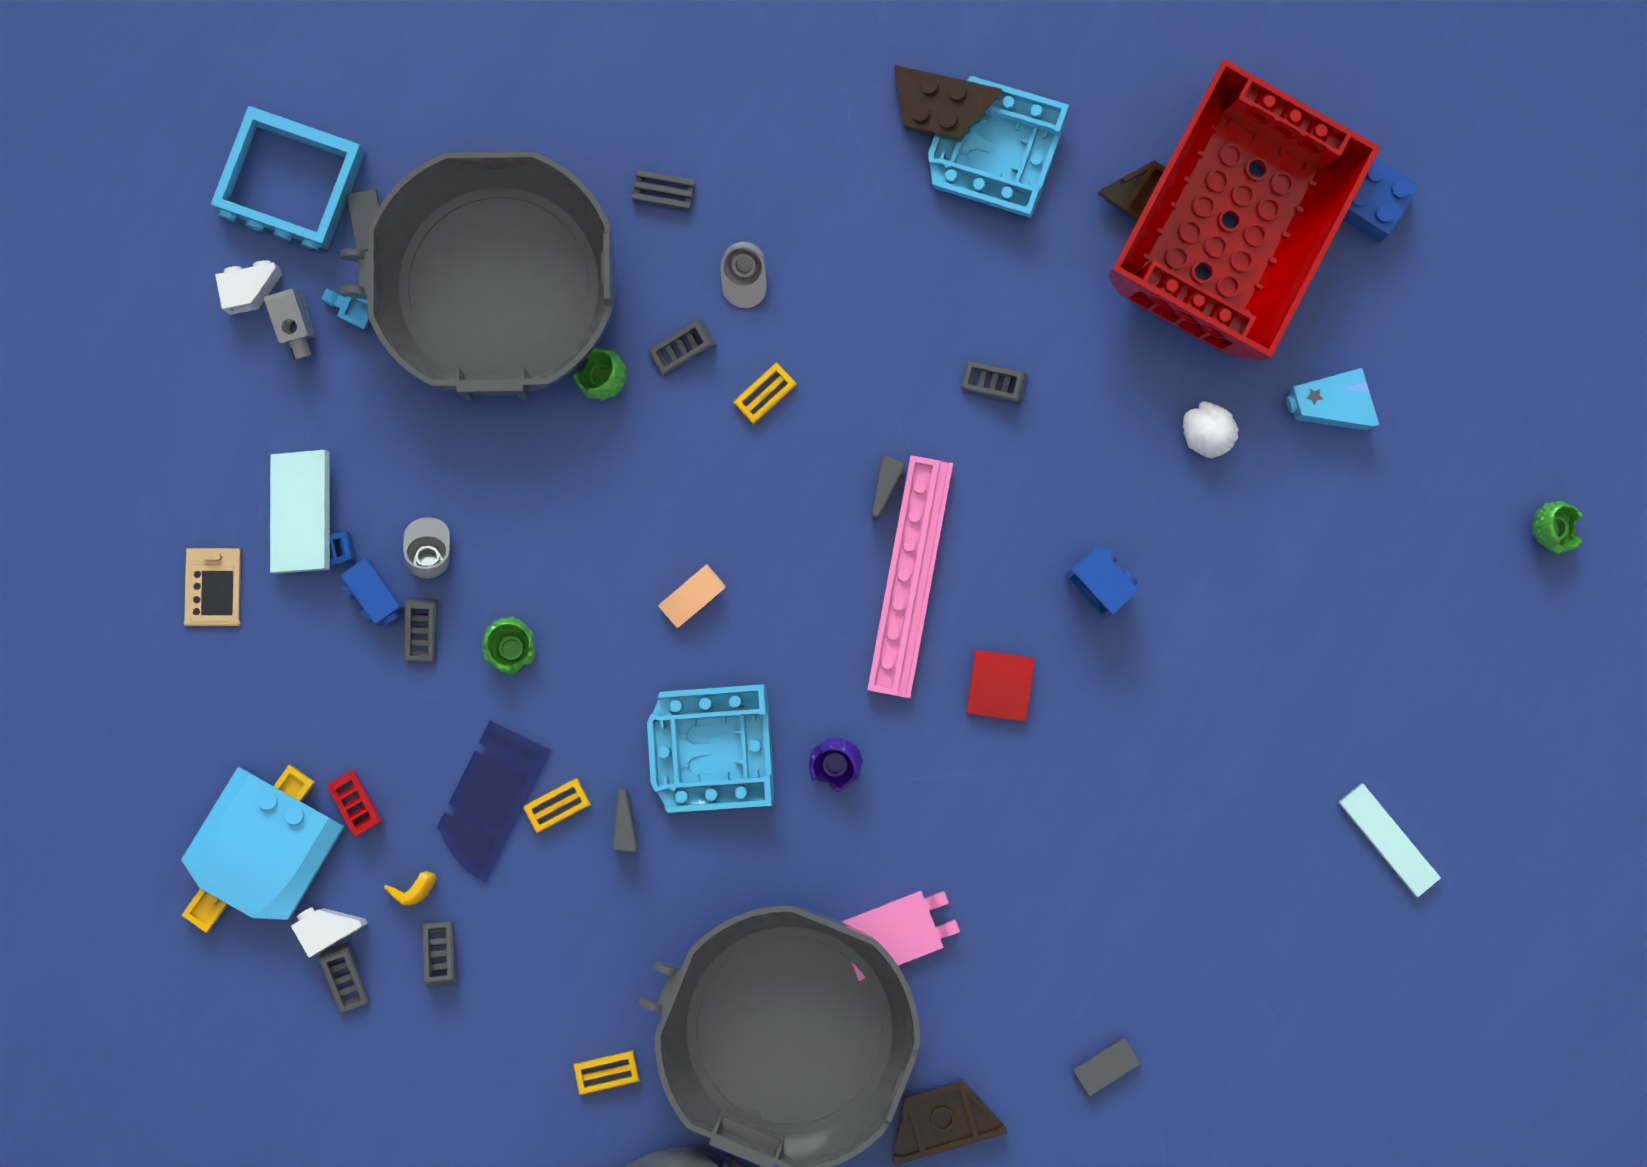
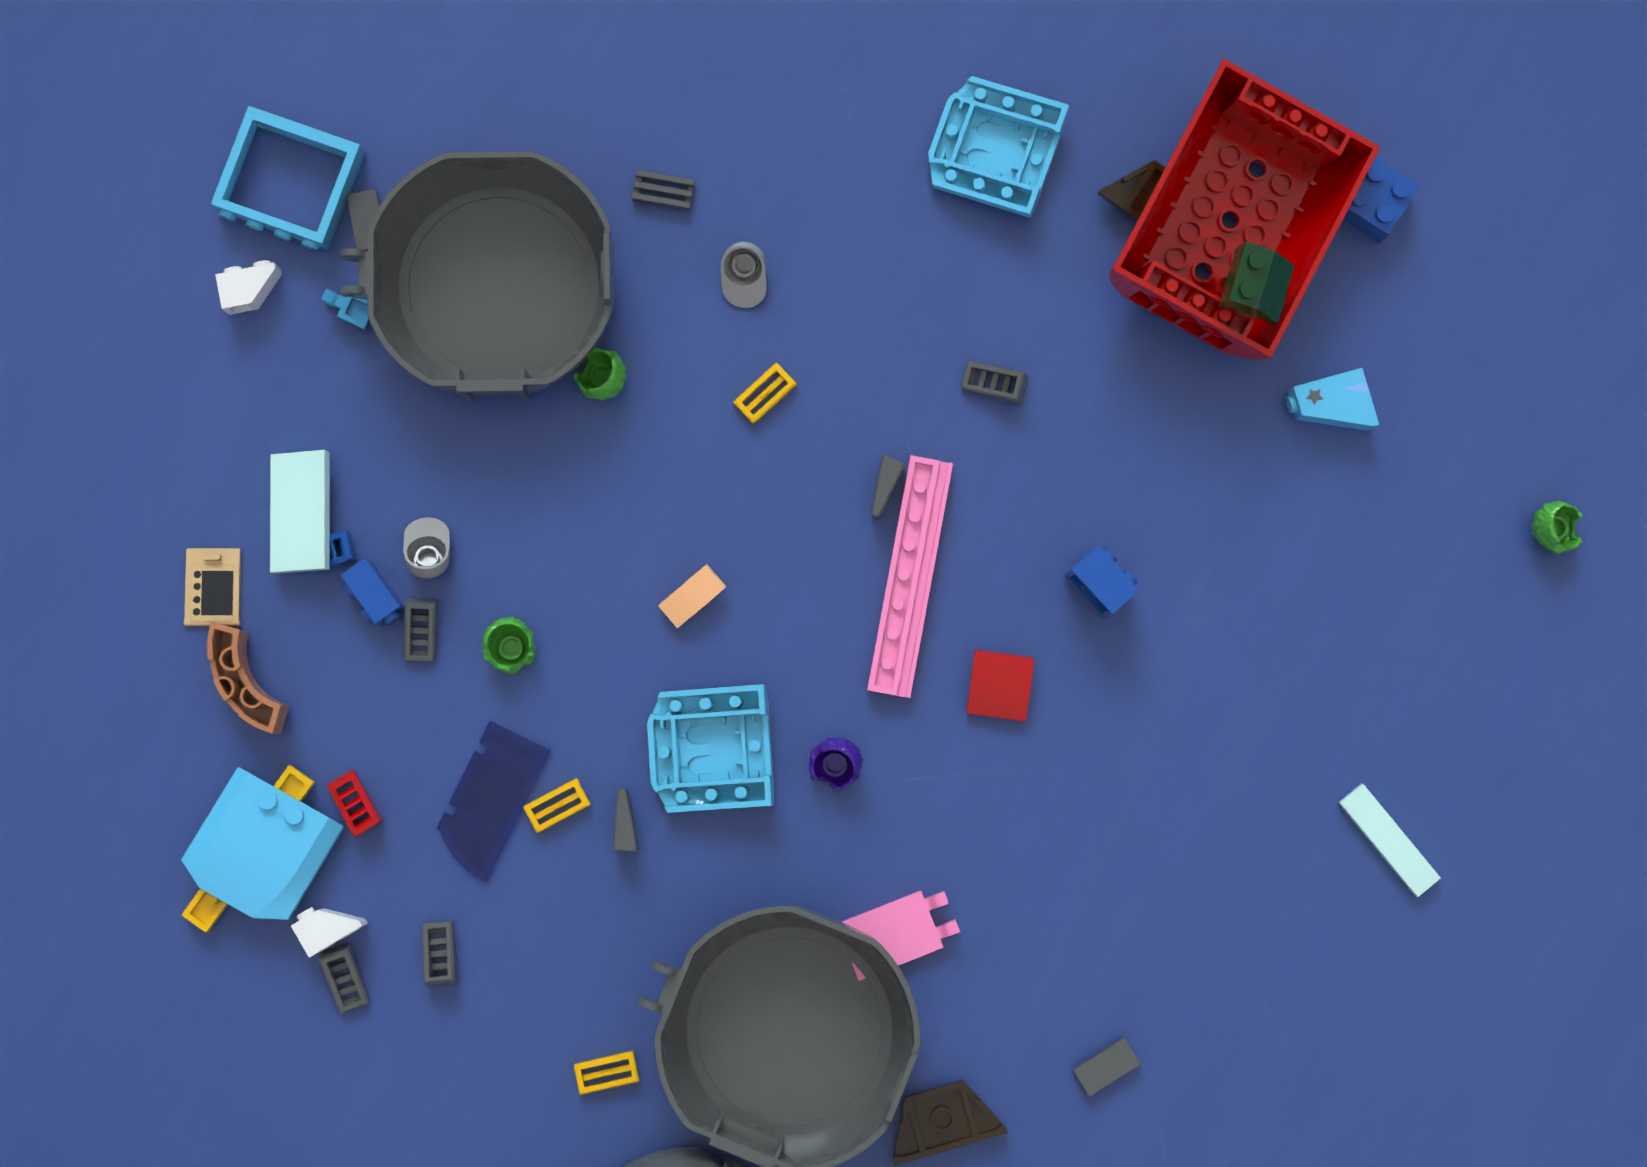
light grey torso [263,289,315,360] -> none
yellow hair [384,871,437,906] -> none
dark grey slope [648,319,717,375] -> none
dark brown wing [894,65,1004,142] -> none
white hair [1183,401,1239,459] -> none
none -> nougat brick [207,622,289,735]
none -> dark green slope [1219,241,1295,324]

